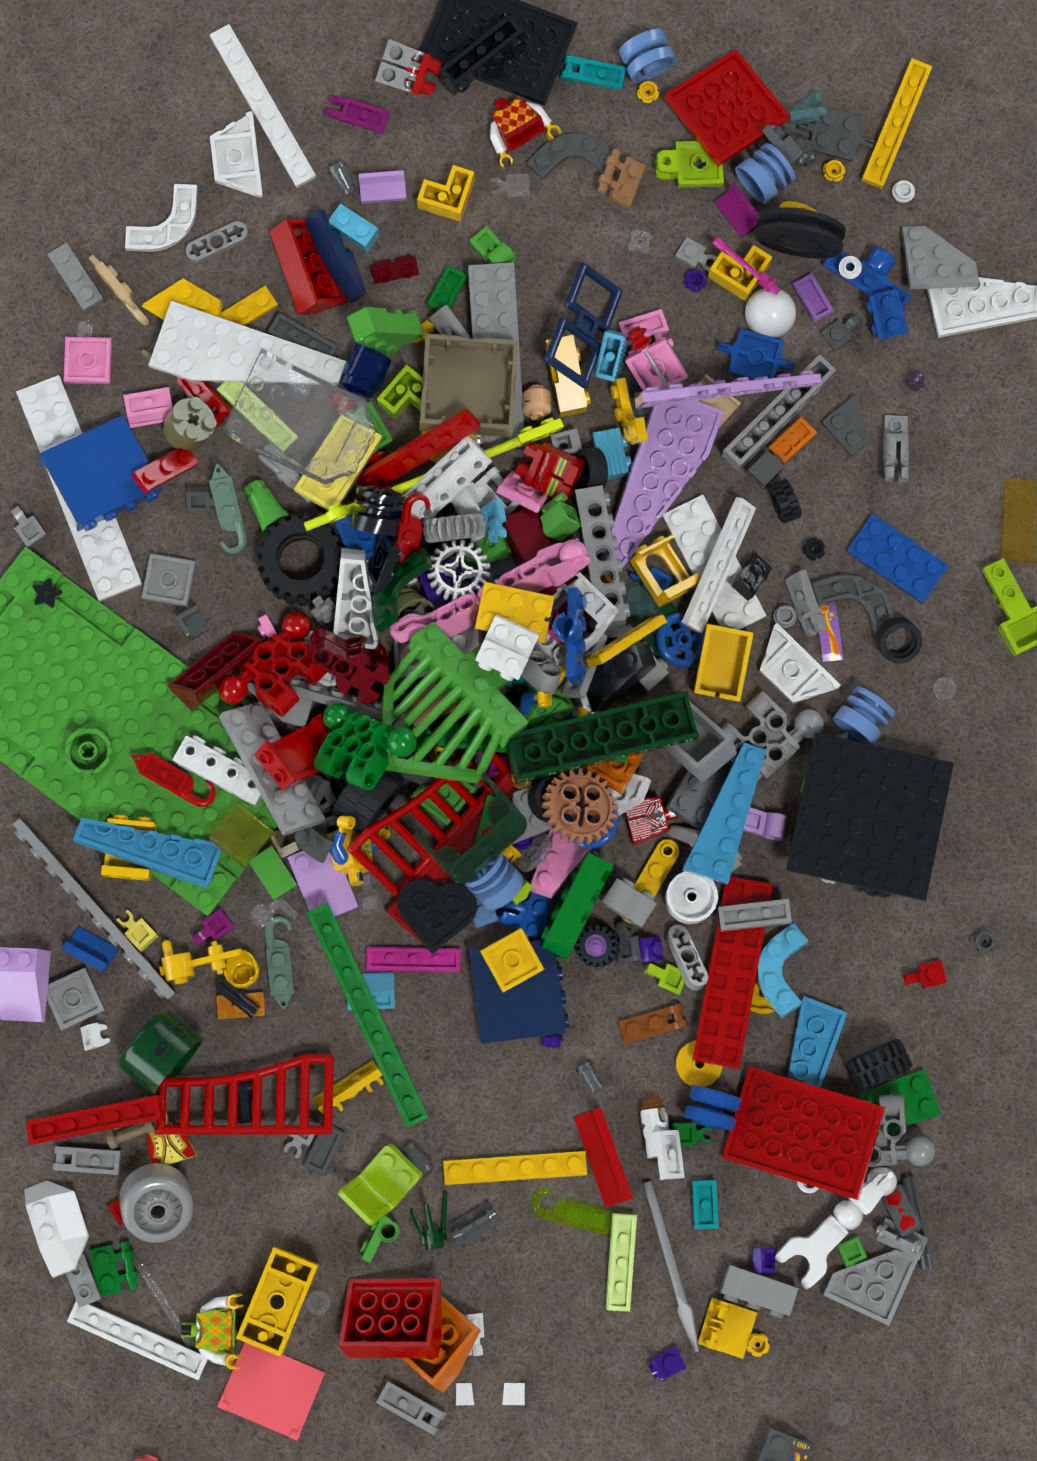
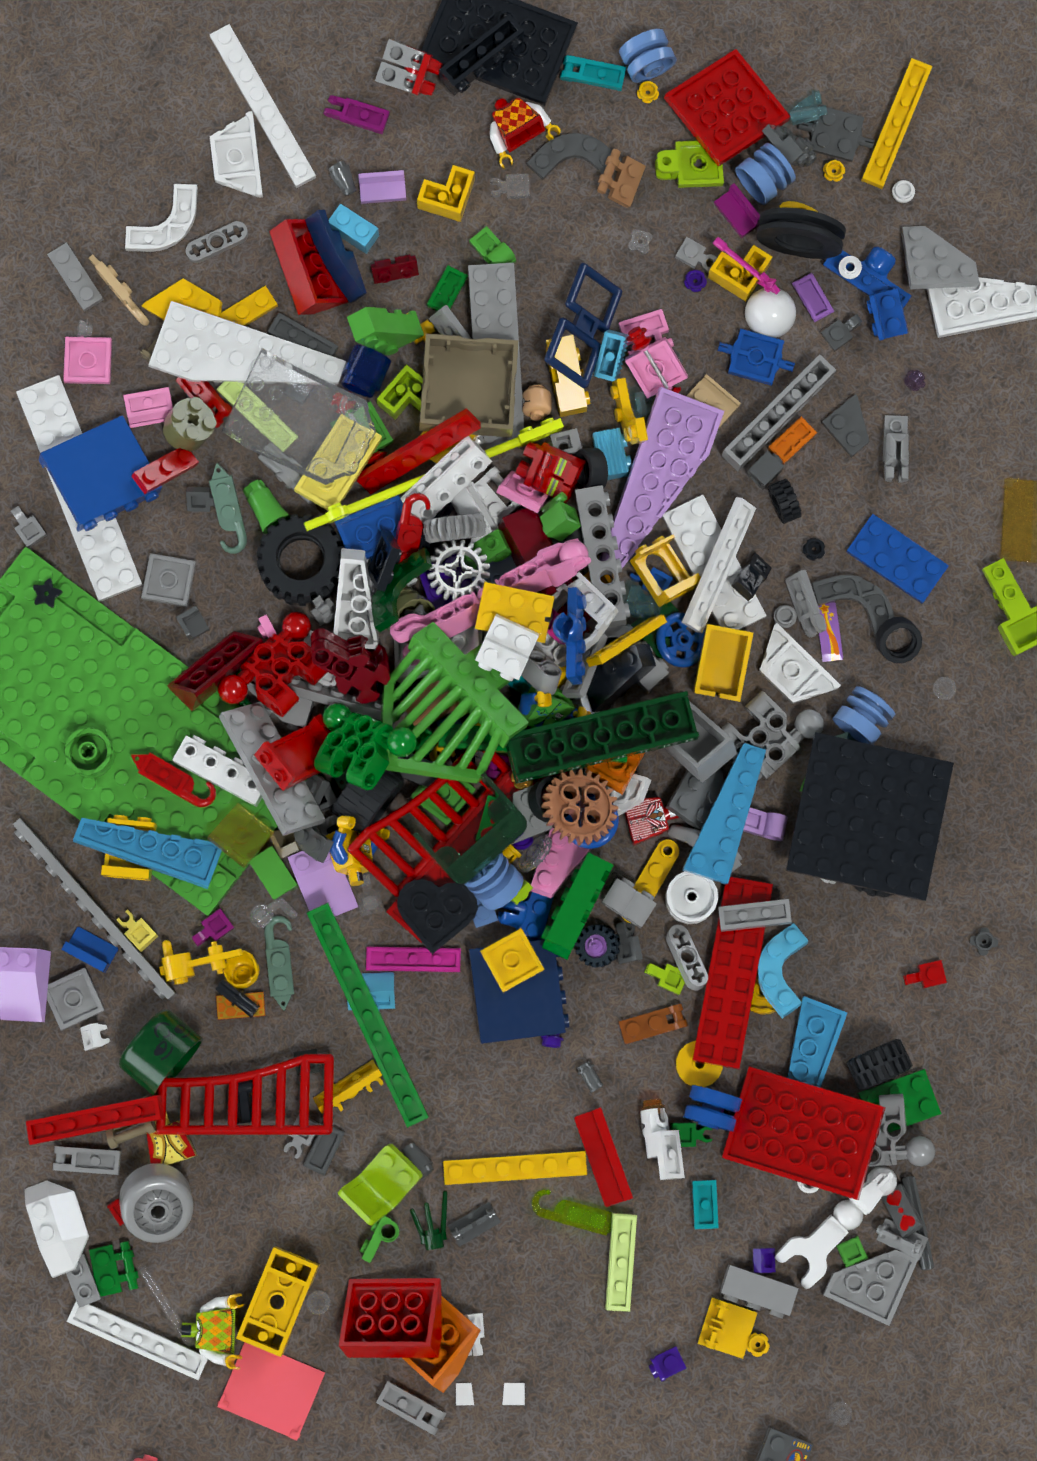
black wheel [350,485,406,536] -> none
medium azure plate [480,498,507,543] -> none
lavender wing [635,370,822,409] -> none
dark purple plate [639,937,664,962] -> none
light grey piece [643,1181,699,1352] -> none

